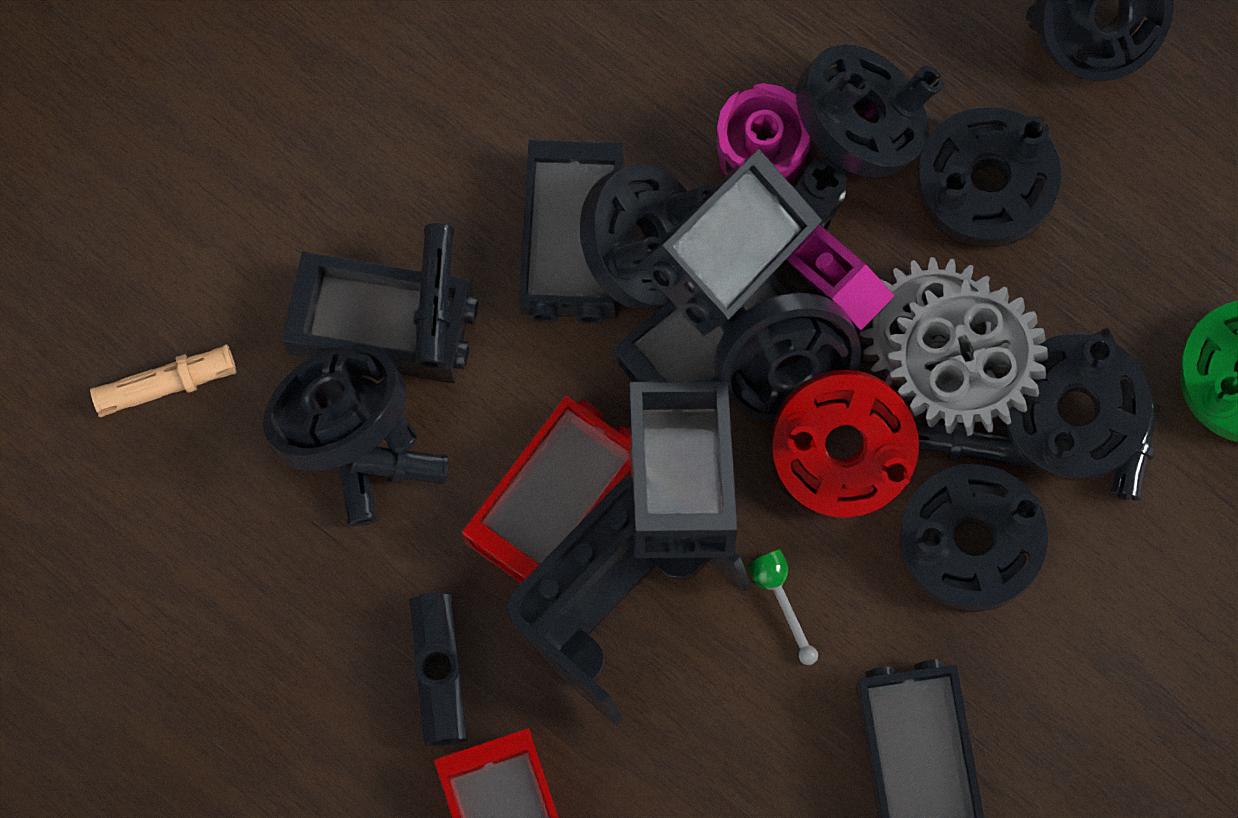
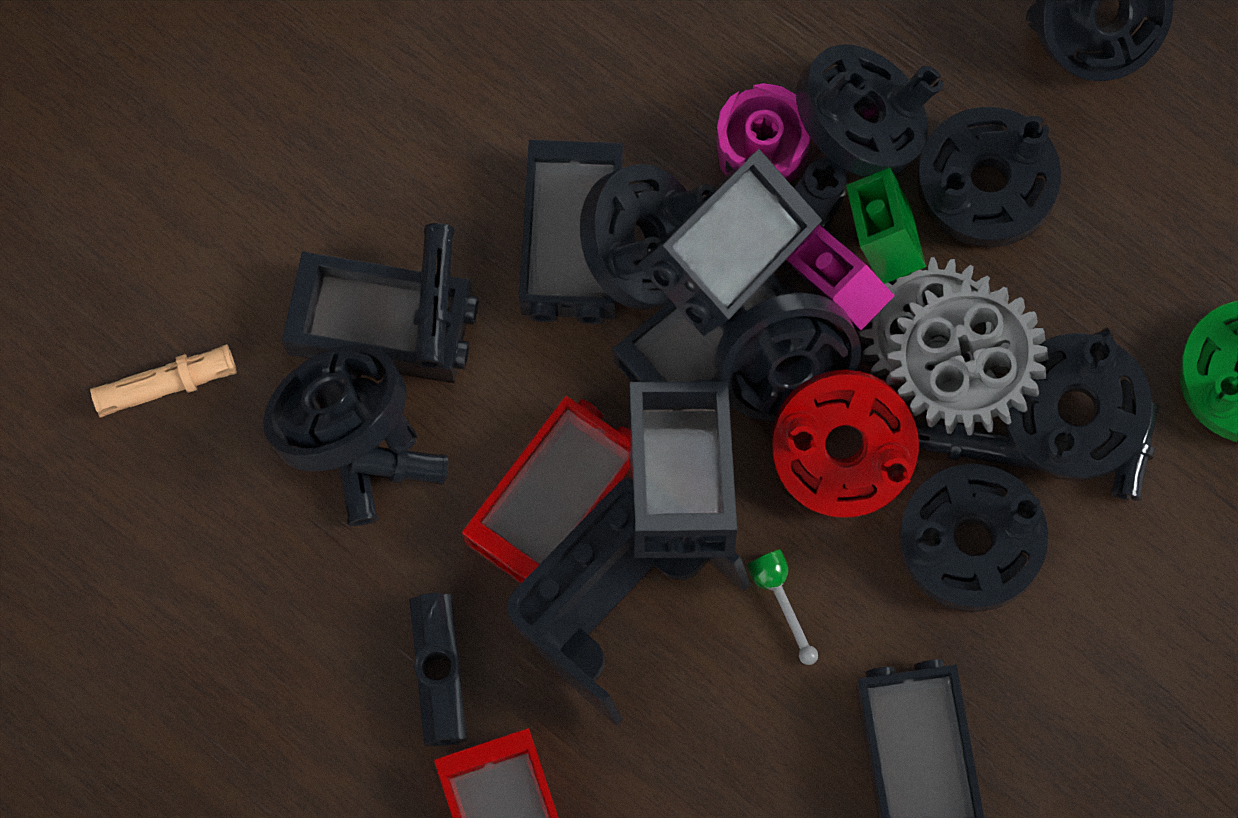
none -> green brick [846,167,926,284]

